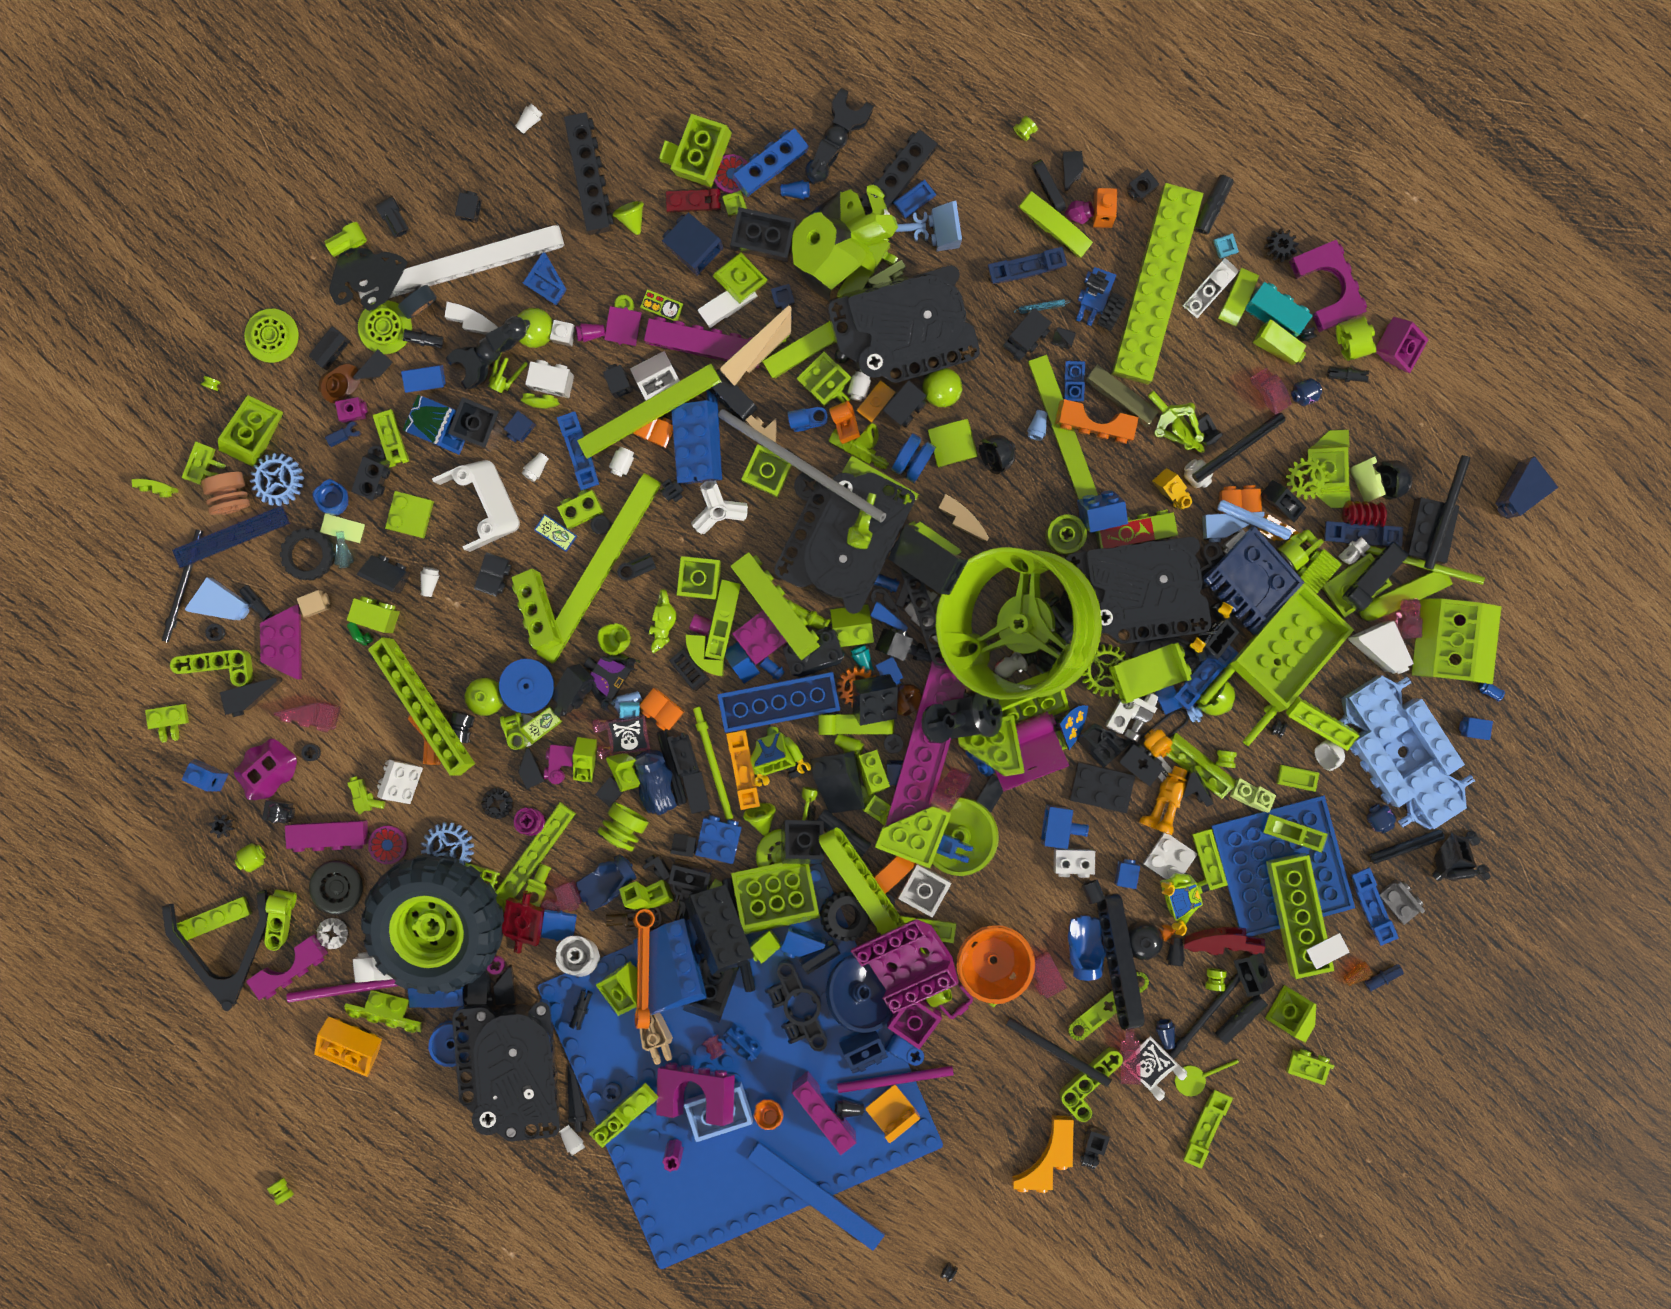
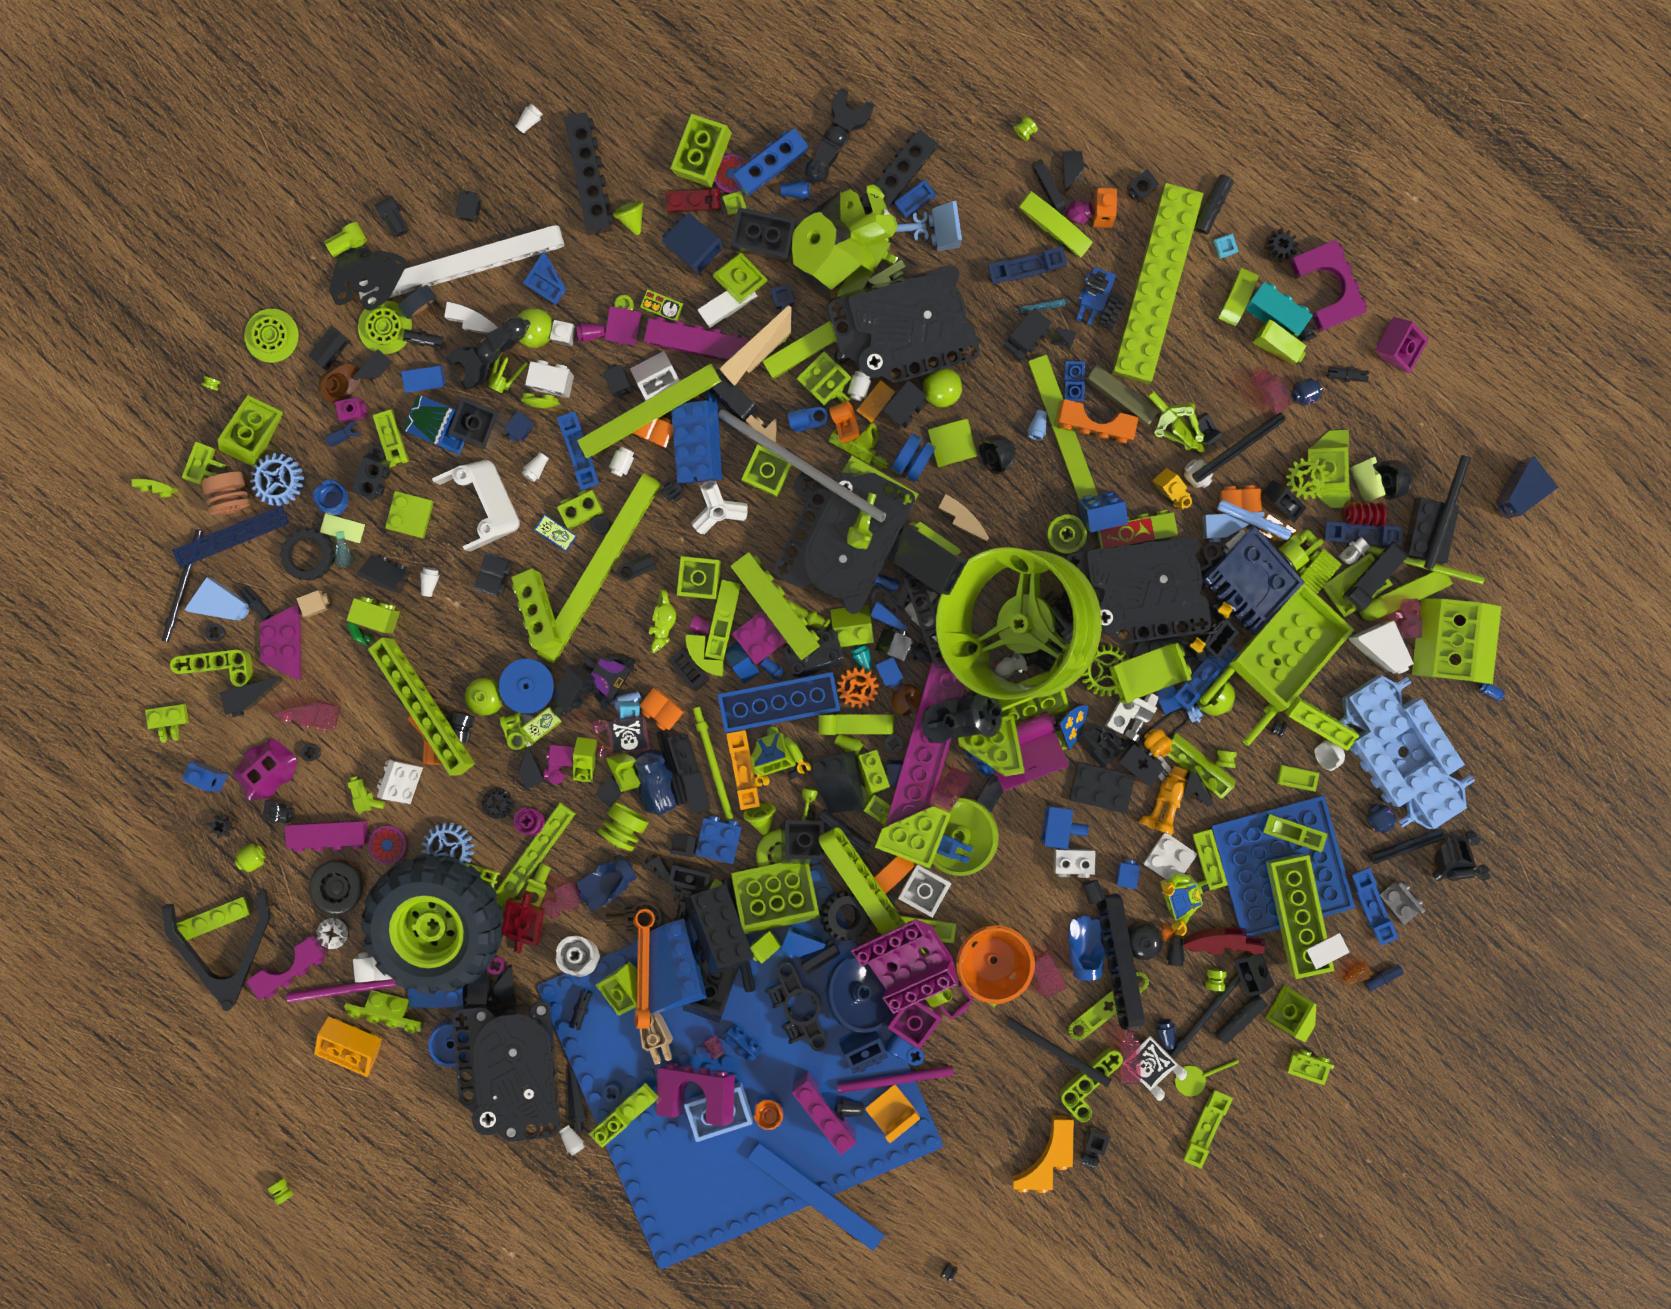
lime piece [265,889,297,951] -> none
blue piece [541,910,577,941] -> none
lime hair [598,623,631,655] -> none
lime brick [619,880,674,909] -> none
lime slope [659,140,679,166] -> none
magenta axle [662,1139,684,1172] -> none
black brick [853,674,898,726] -> none
white slope [1183,258,1239,318] -> none
yellowish green slope [1230,778,1276,813] -> none
lime brick [1336,316,1376,361] -> none
blue brick [1459,717,1493,740] -> none

